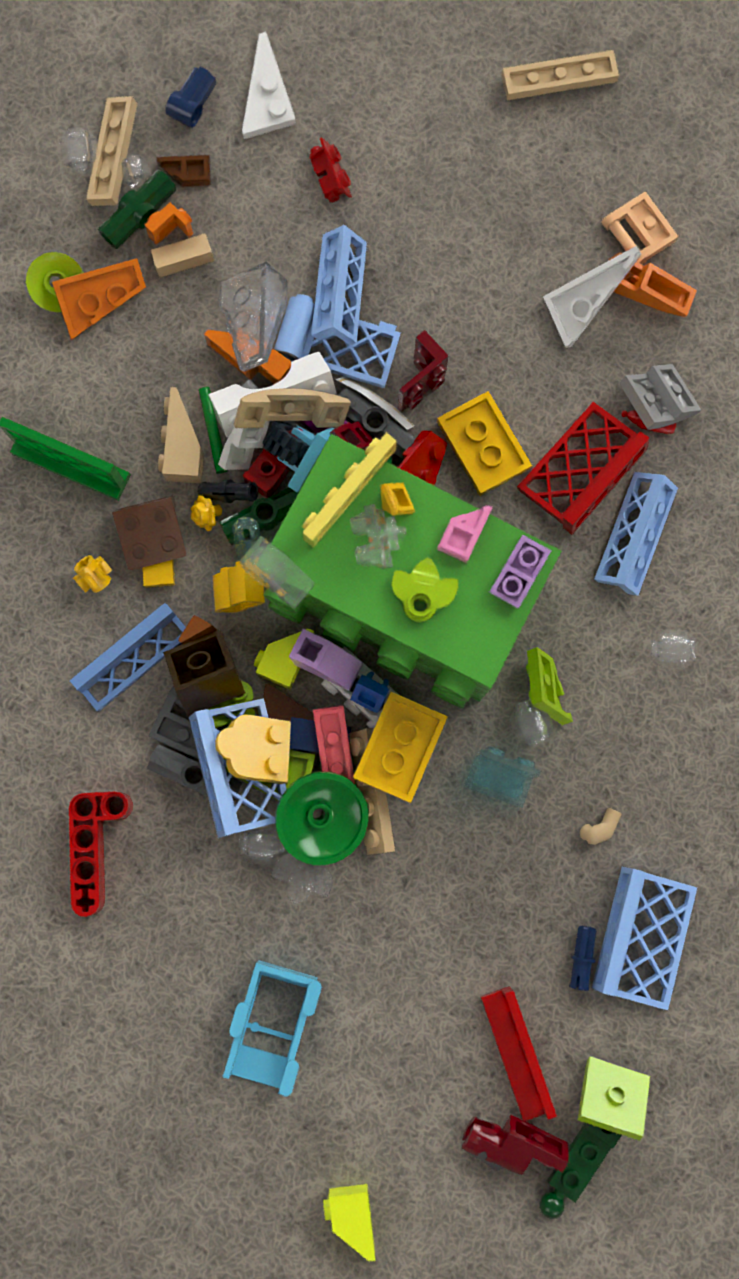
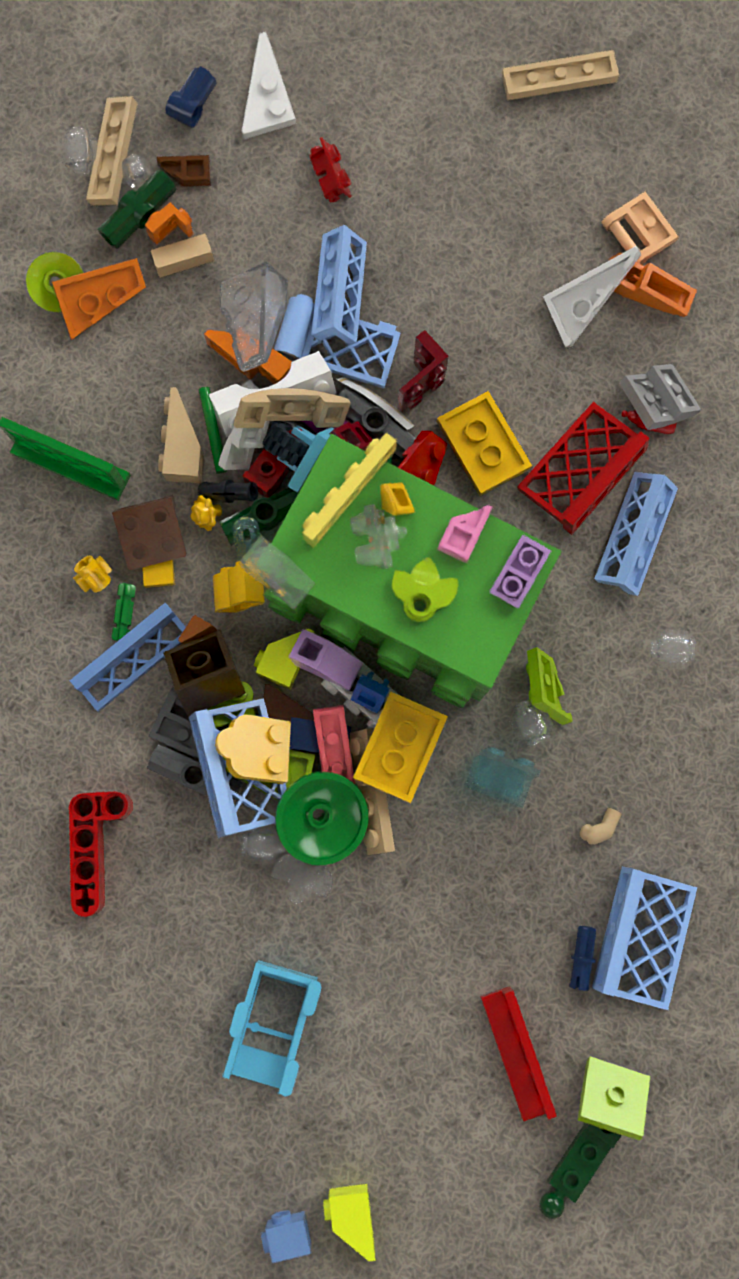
dark red plate [461,1114,568,1175] -> none
none -> green axle [111,583,136,642]
none -> medium blue brick [261,1210,312,1263]

